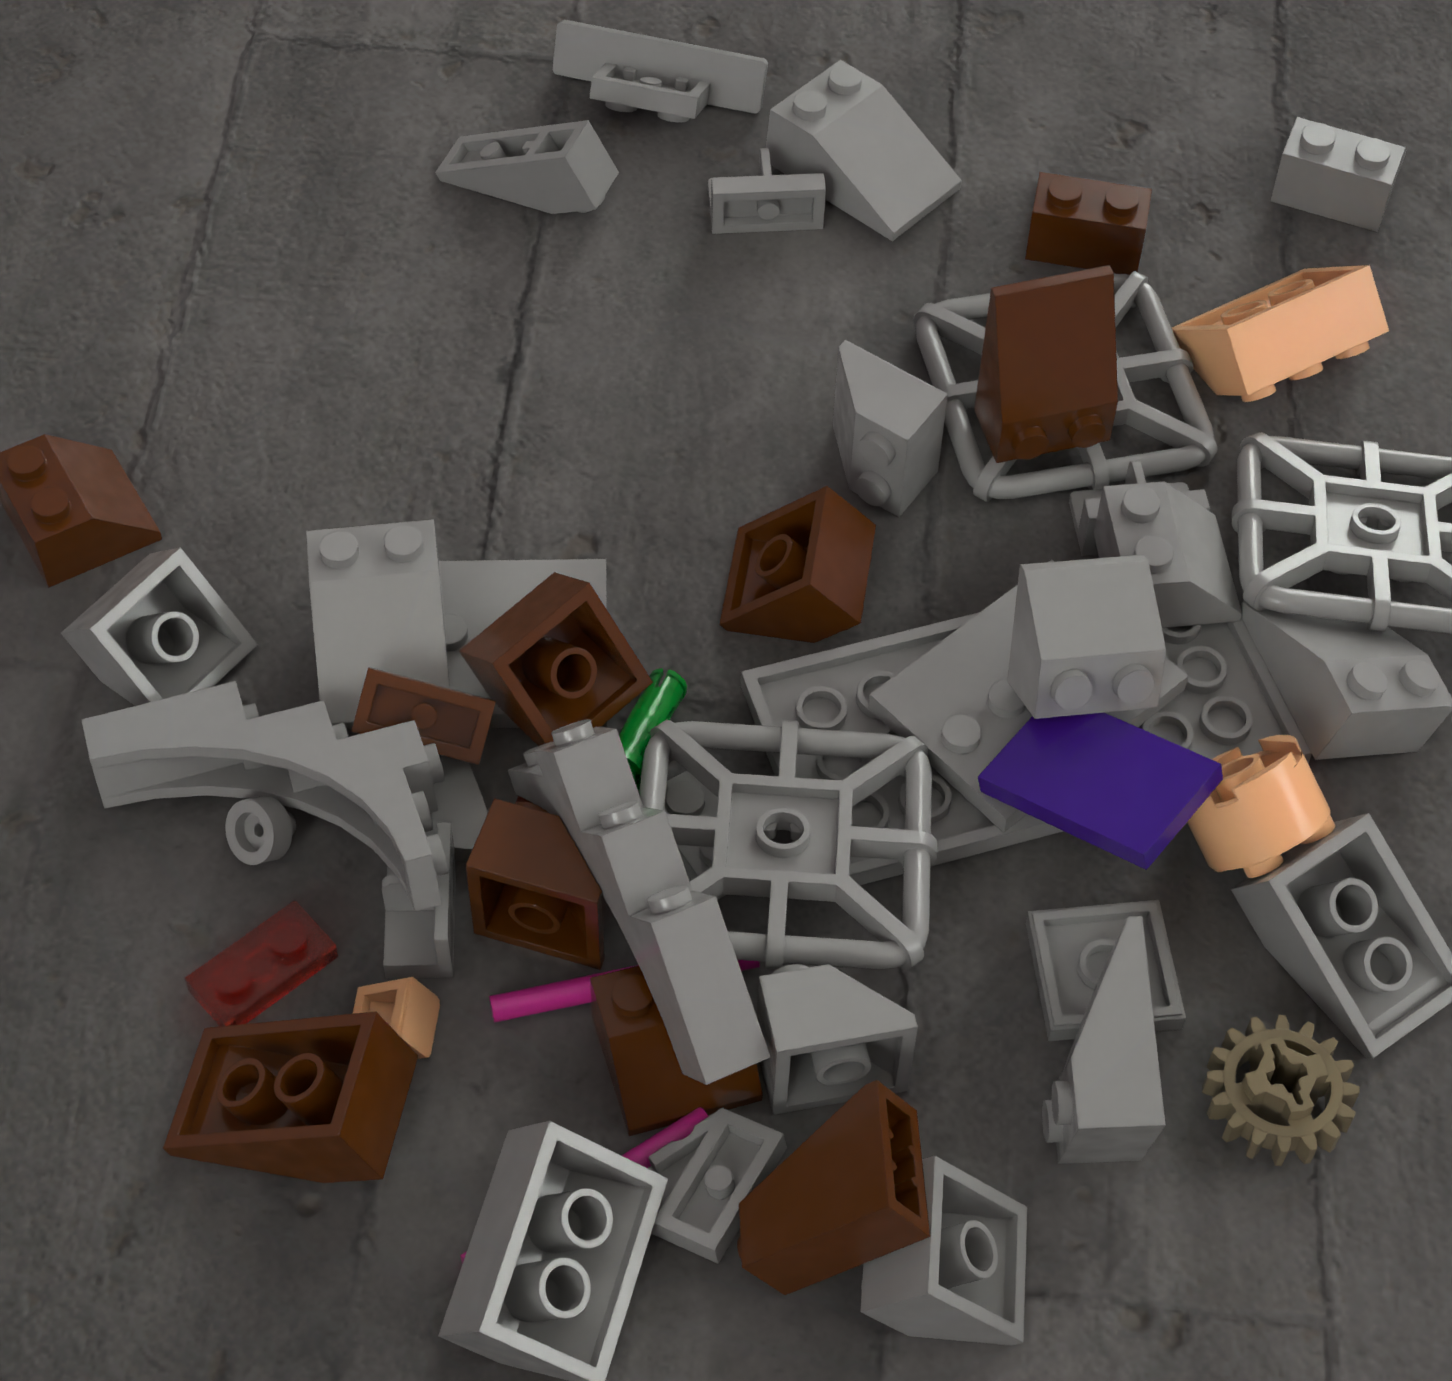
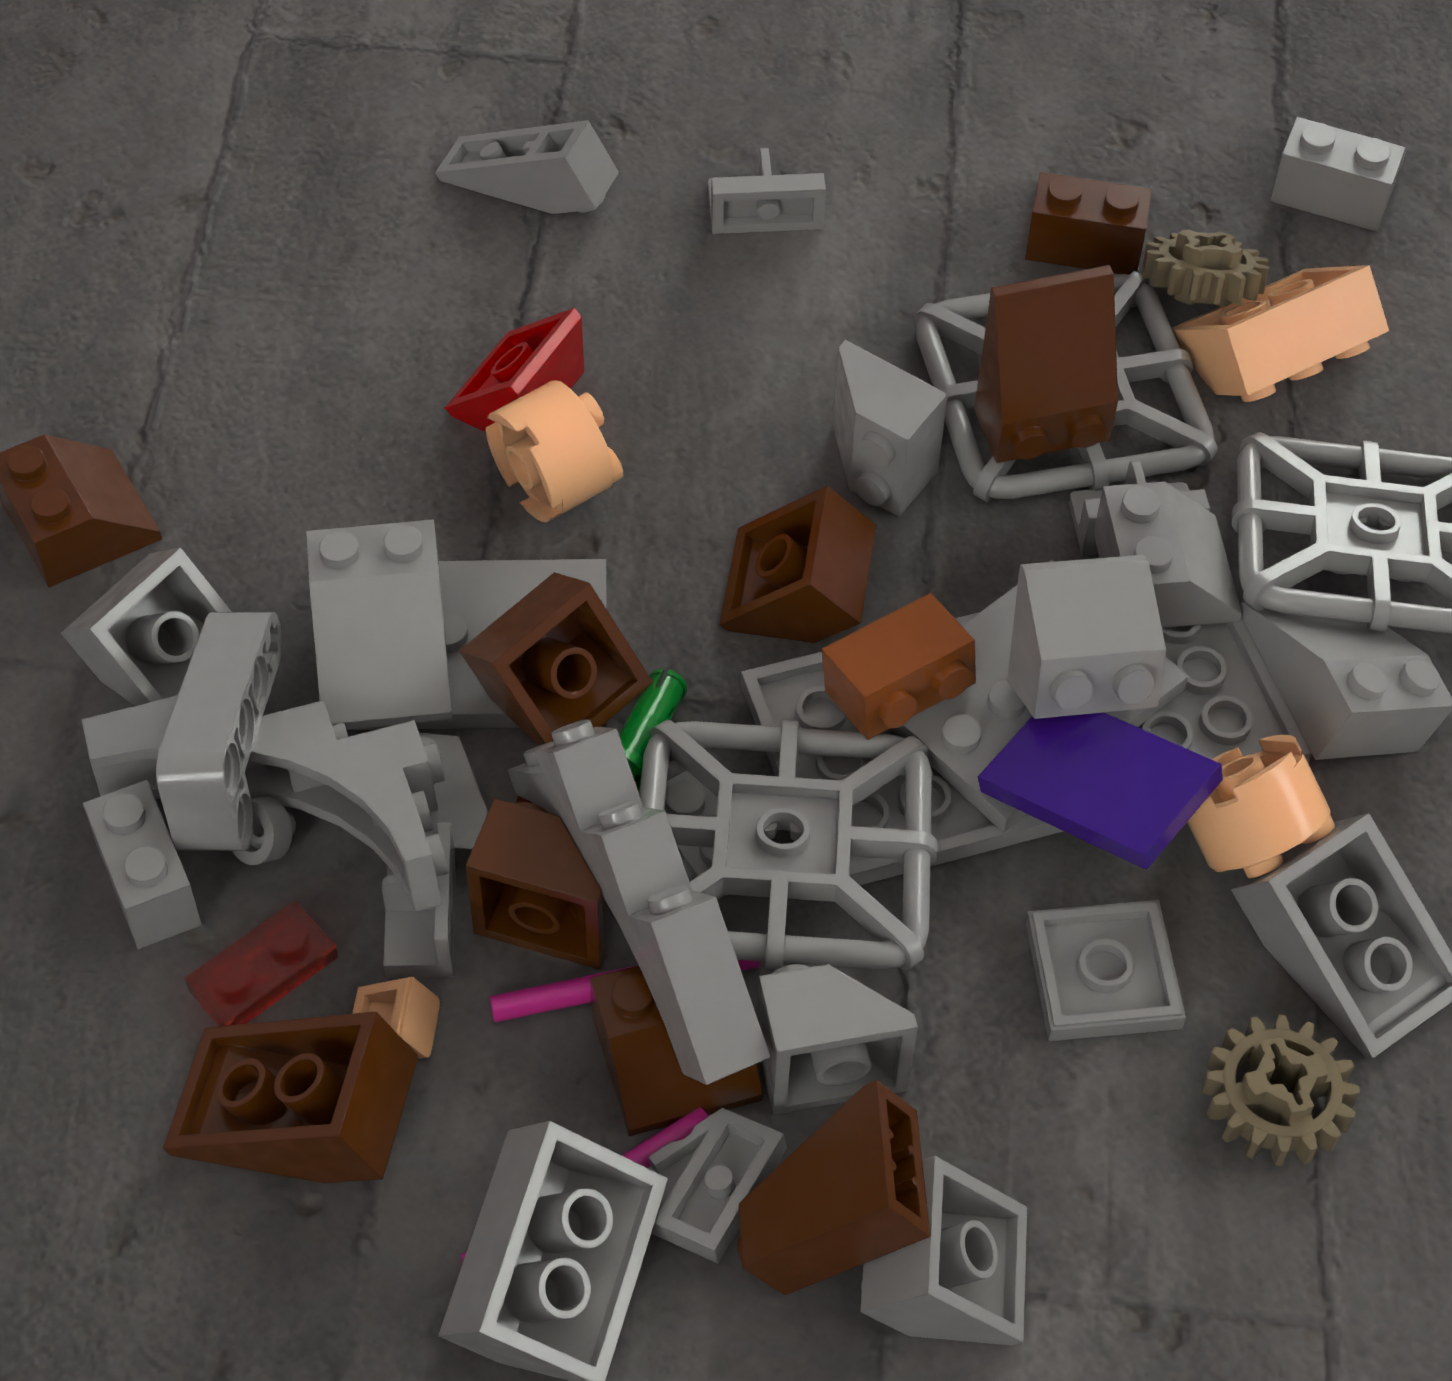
reddish brown plate [351,667,496,765] -> none
light grey bracket [552,20,768,122] -> none
light grey slope [766,60,962,241] -> none
light grey slope [1042,916,1166,1164] -> none
none -> light grey brick [83,780,202,949]
none -> light grey beam [156,612,282,851]
none -> red slope [444,308,584,432]
none -> light nougat brick [486,380,623,522]
none -> dark orange brick [822,593,976,740]
none -> dark tan gear [1142,229,1269,307]

